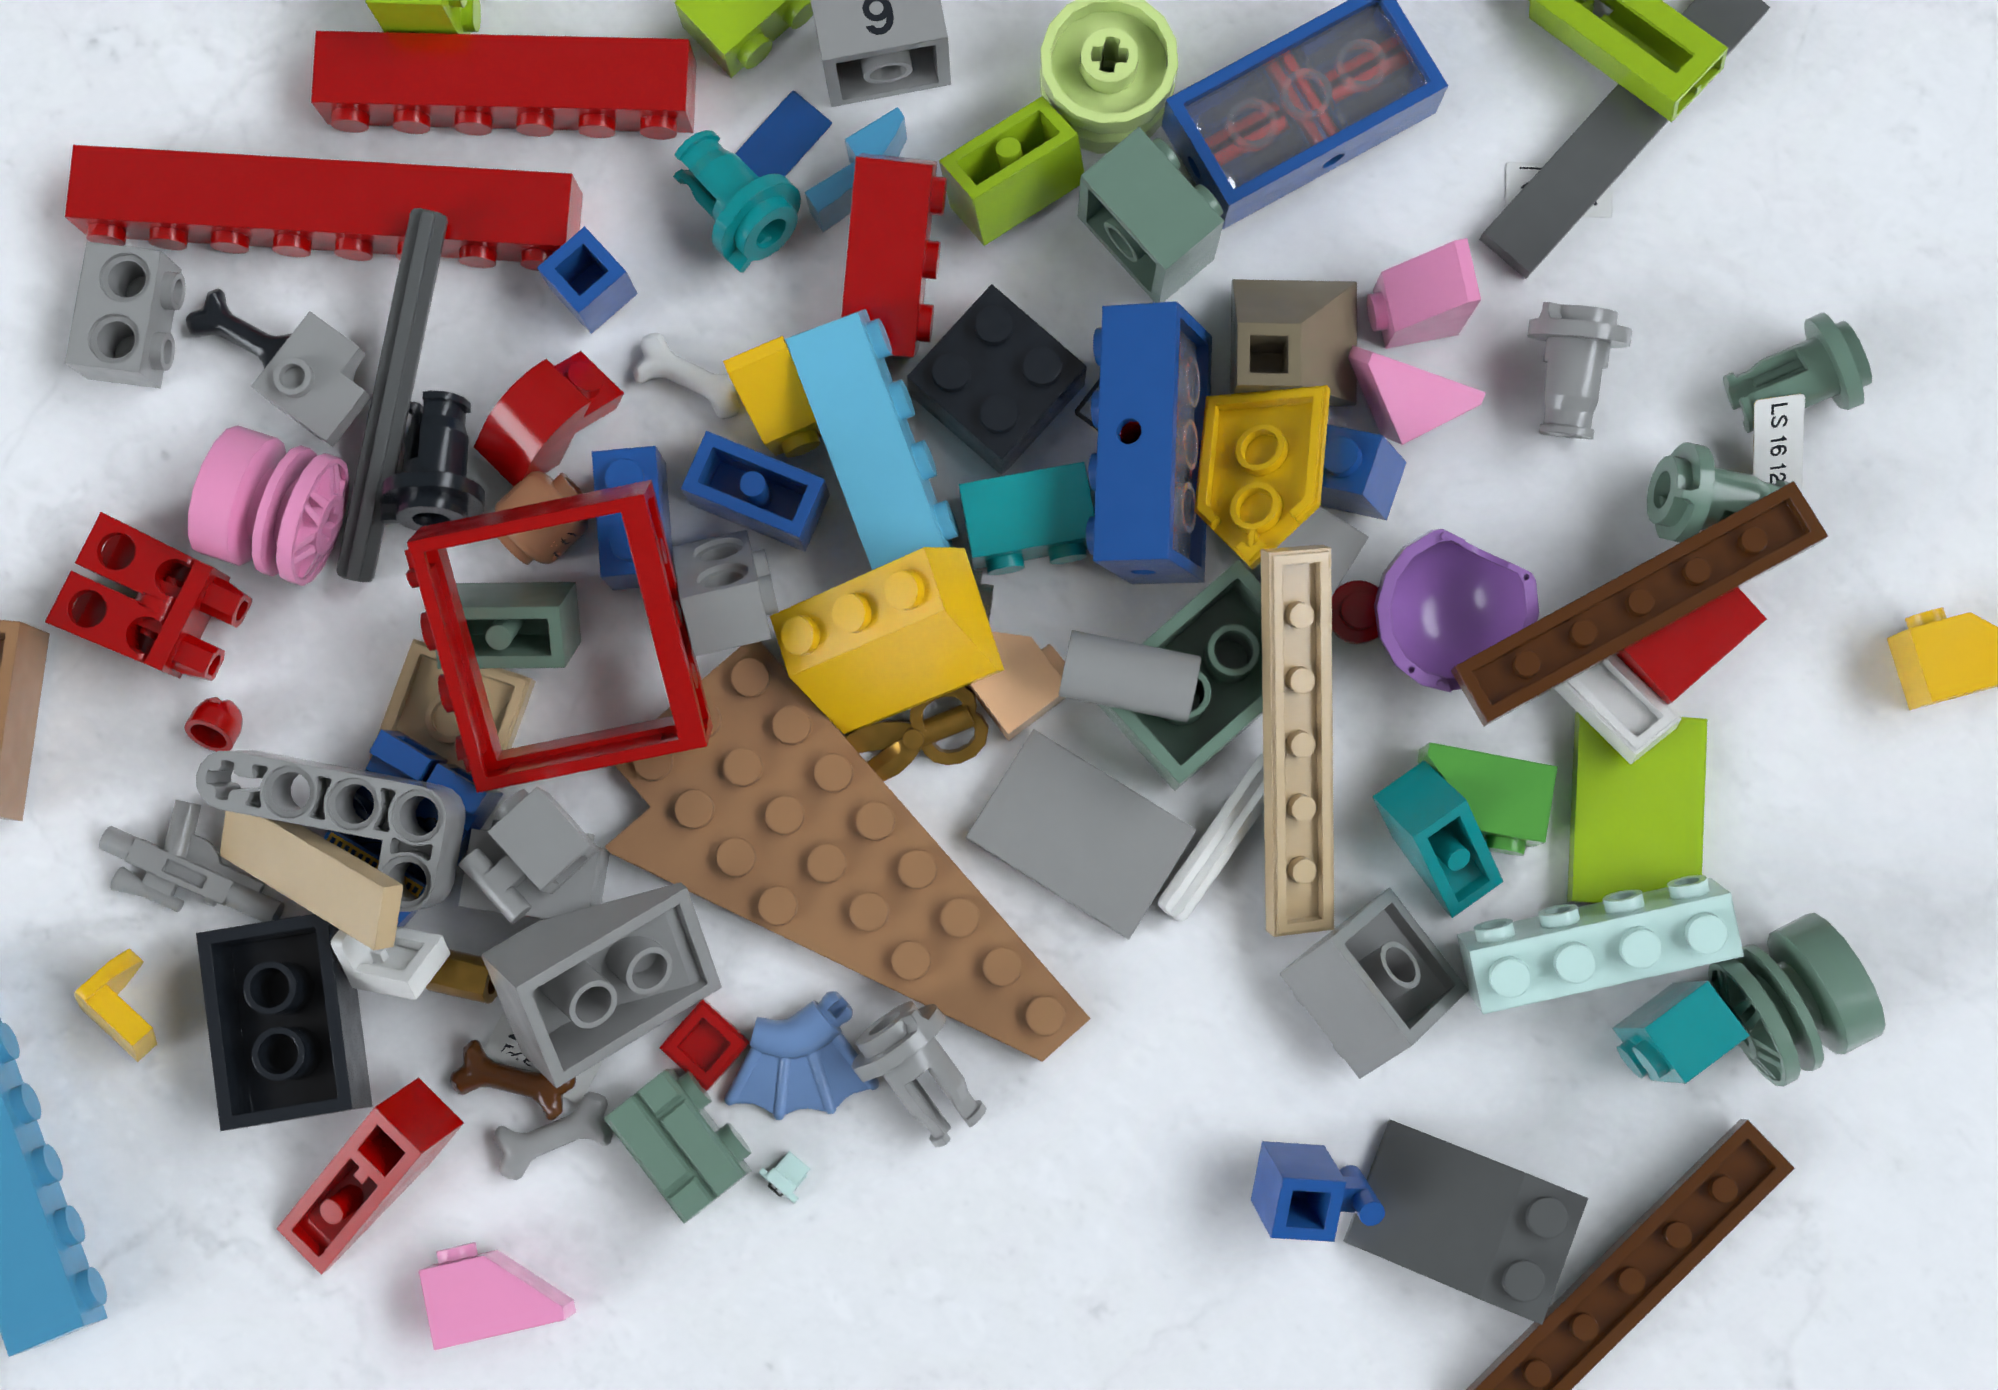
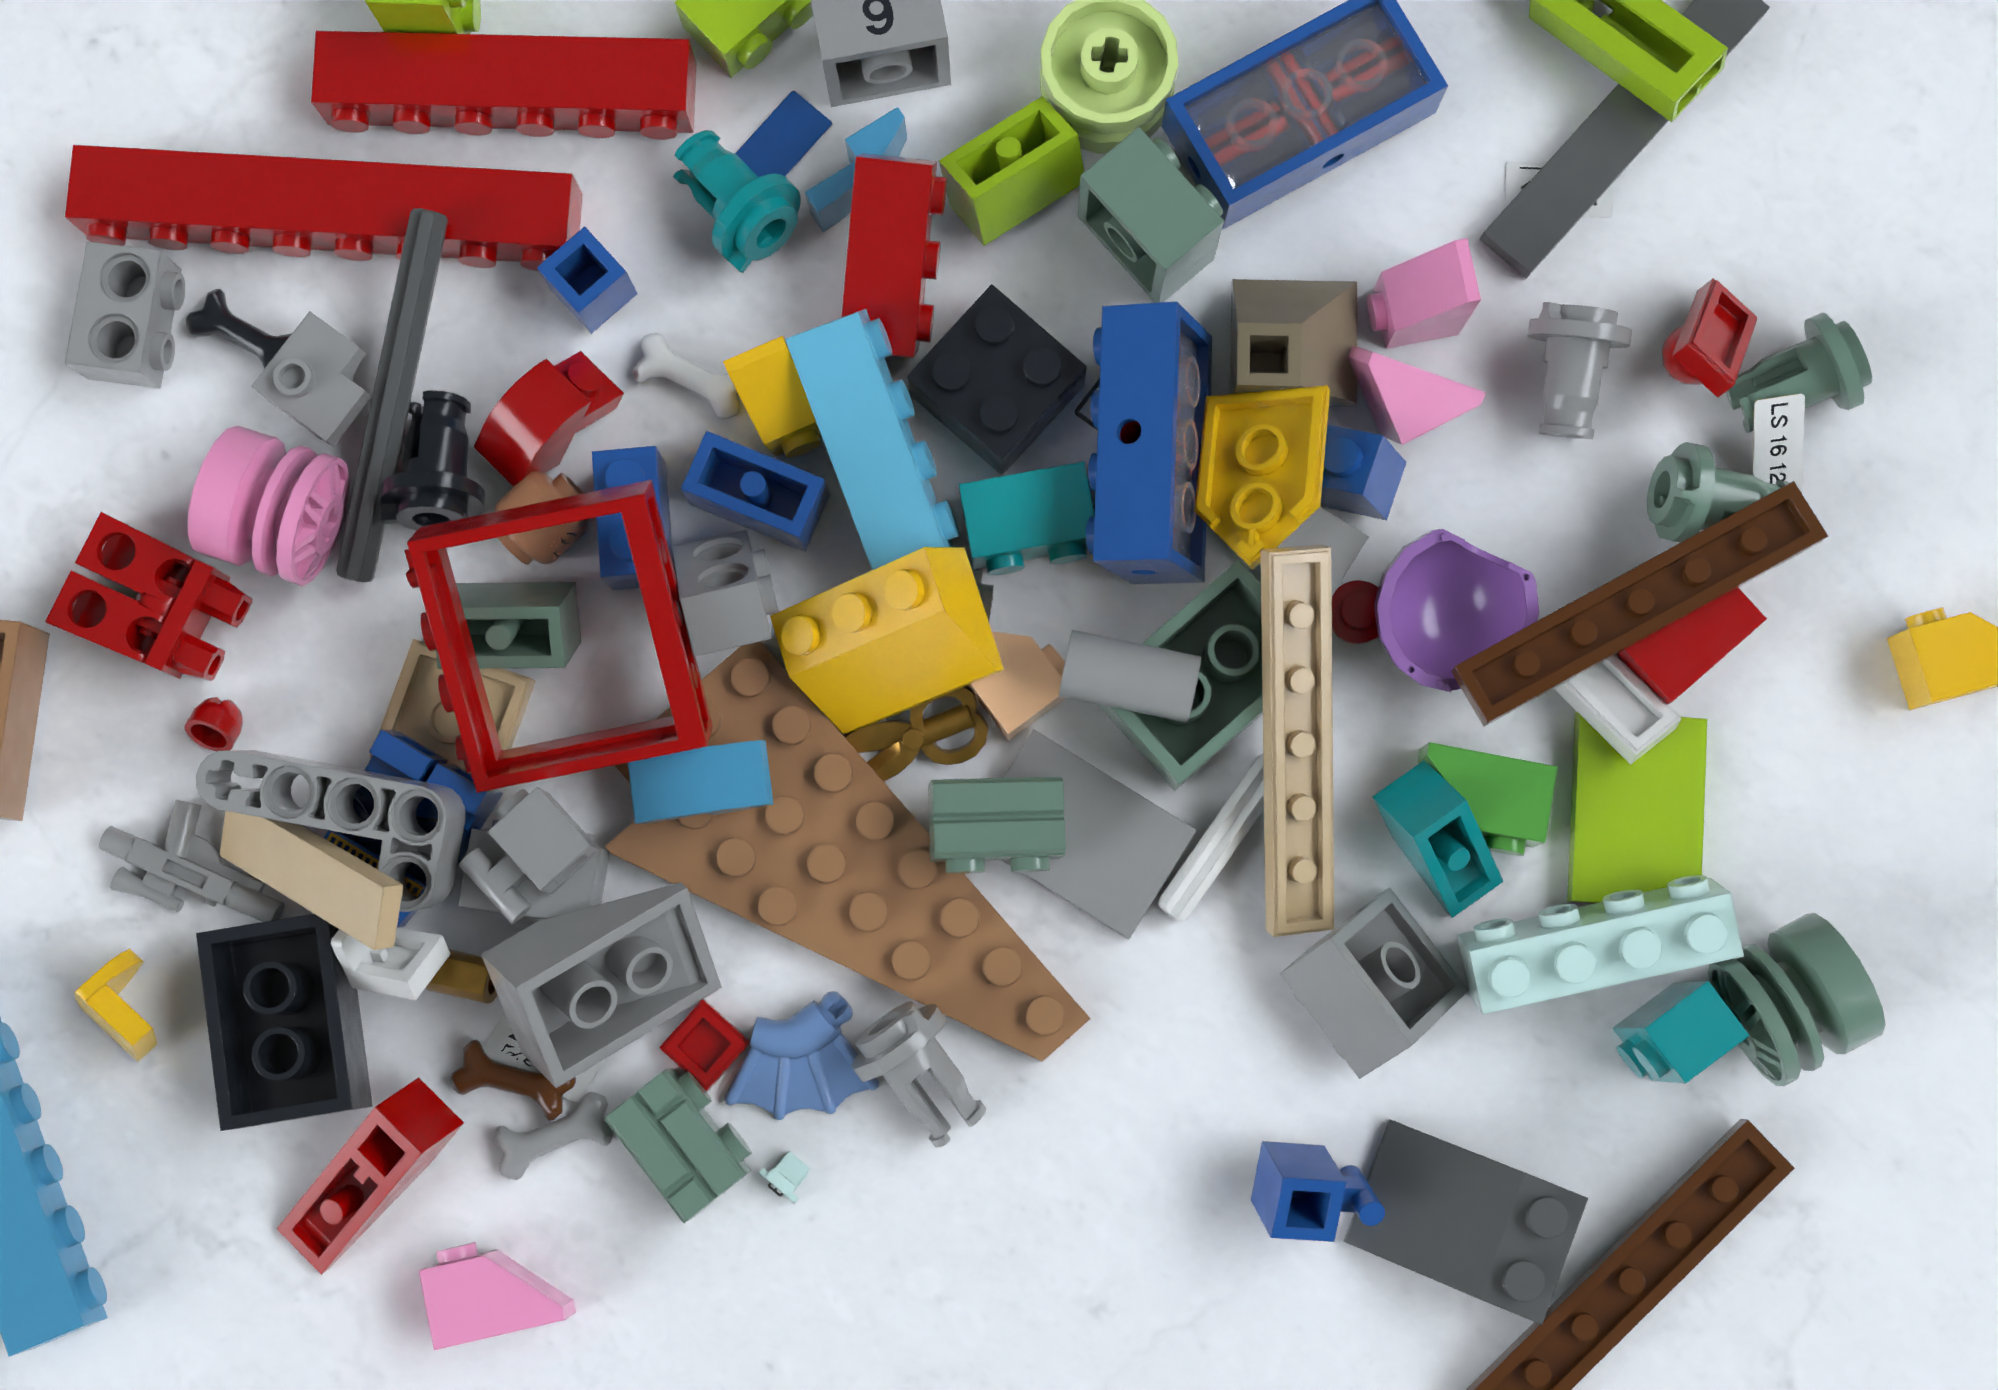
none -> dark azure slope [628,740,774,824]
none -> sand green brick [928,777,1066,874]
none -> red tile [1662,278,1758,398]

